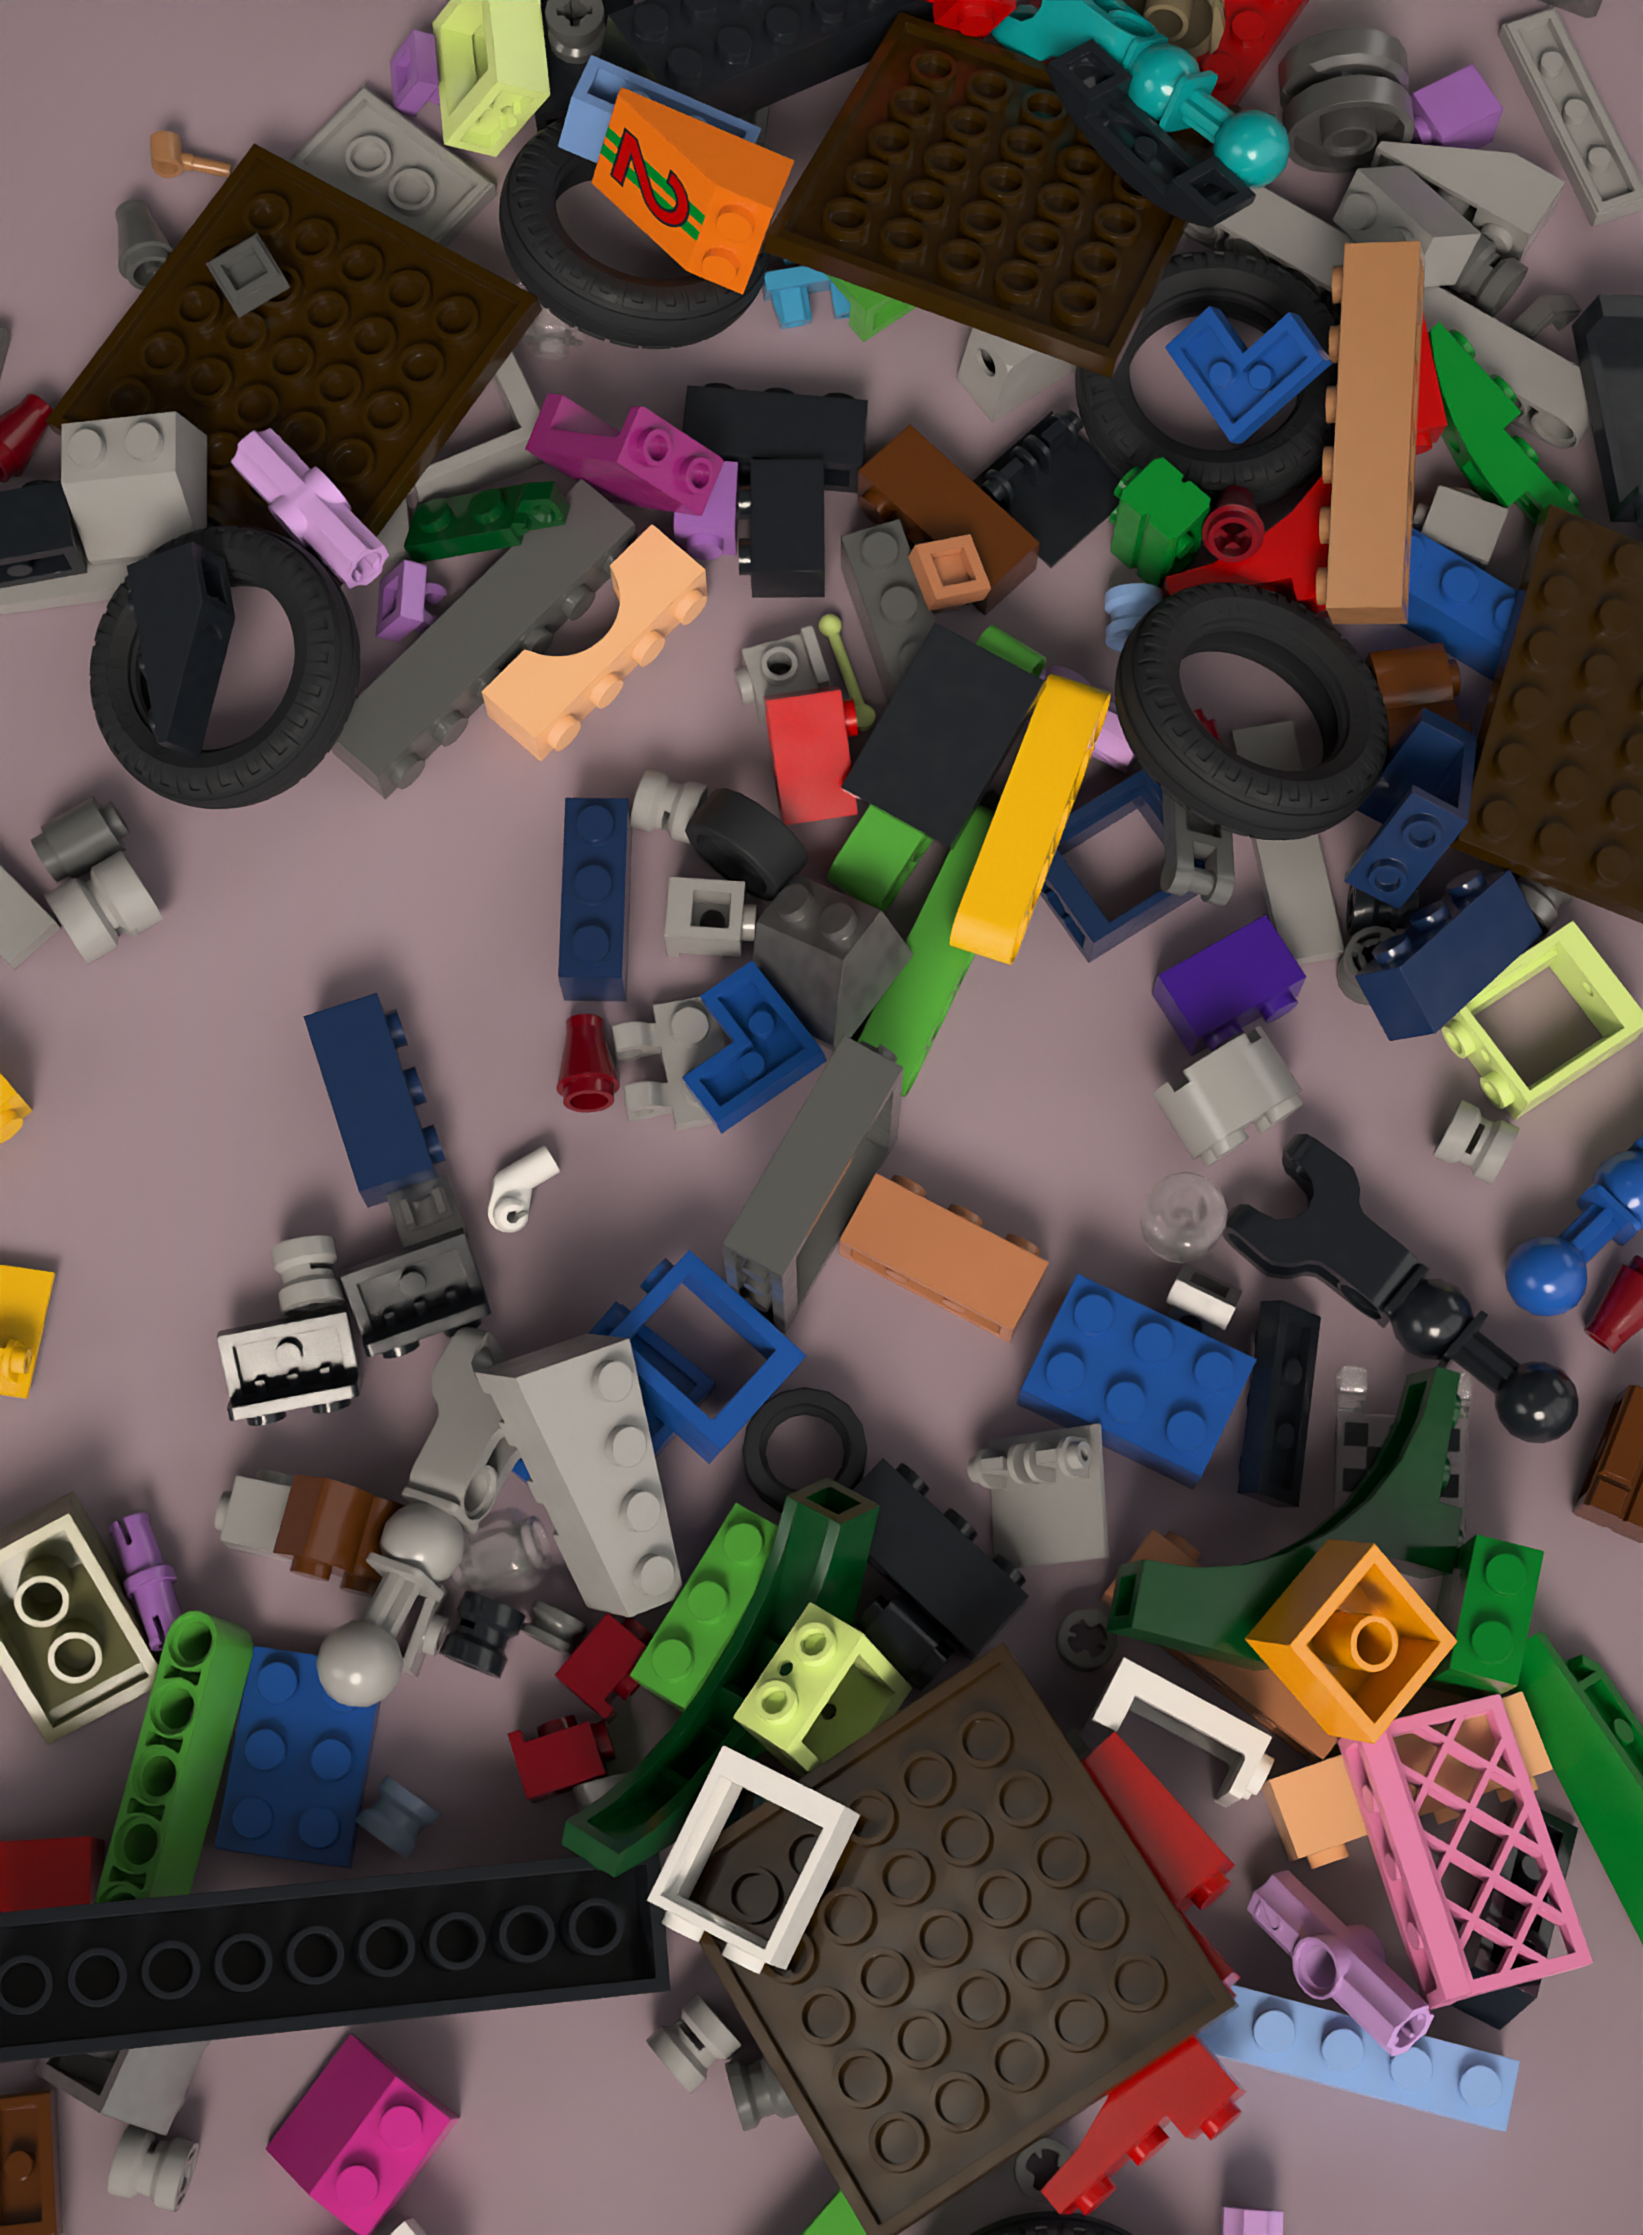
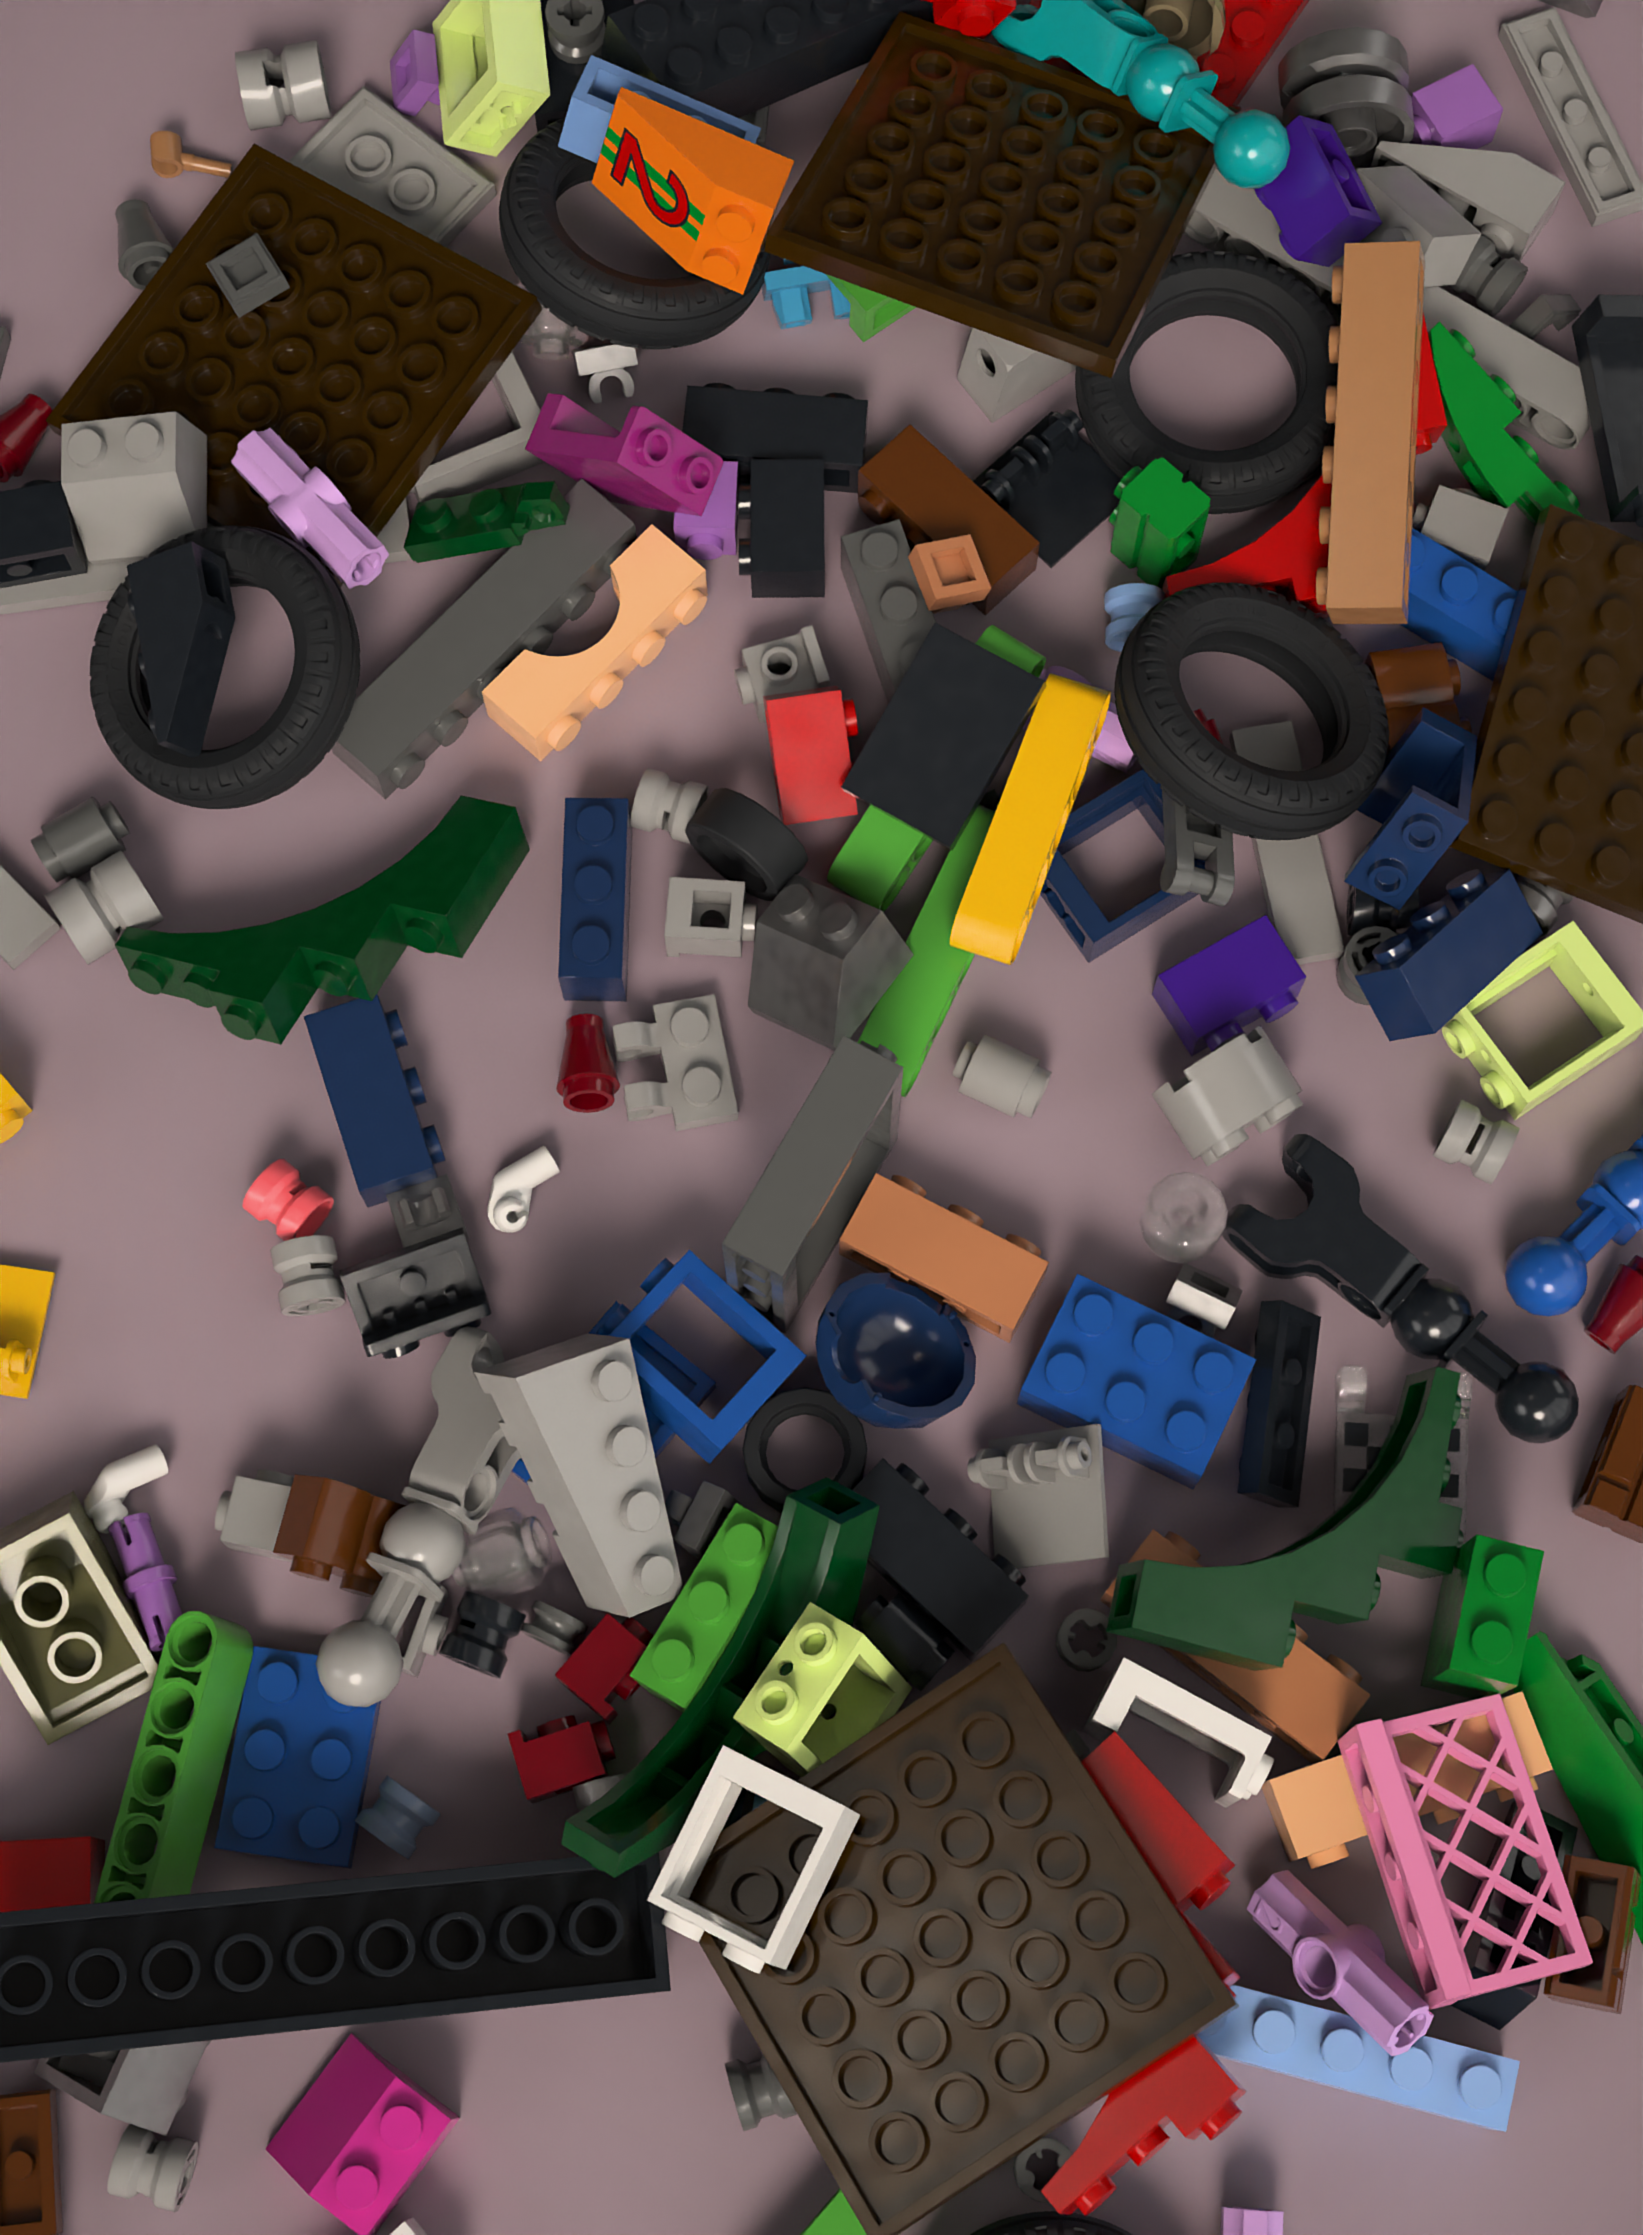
bracket [217,1306,363,1426] -> none
medium lavender tile [376,559,447,643] -> none
light grey wheel [646,1993,743,2093] -> none
blue plate [682,960,827,1134] -> none
yellowish green hinge [818,614,876,731] -> none
black slope [1046,39,1256,228] -> none
blue plate [1165,306,1333,444] -> none
dark red cone [1202,485,1265,563] -> none
light orange brick [1245,1539,1457,1744] -> none
none -> white arm [84,1444,168,1534]
none -> dark green arch [115,795,530,1045]
none -> light grey wheel [235,40,331,131]
none -> coral wheel [242,1159,334,1241]
none -> tile [572,343,638,404]
none -> flat silver tile [665,1480,744,1560]
none -> dark blue cylinder [815,1273,976,1429]
none -> light grey brick [953,1035,1052,1118]
none -> dark purple brick [1254,115,1382,267]
none -> reddish brown brick [1543,1855,1641,2014]

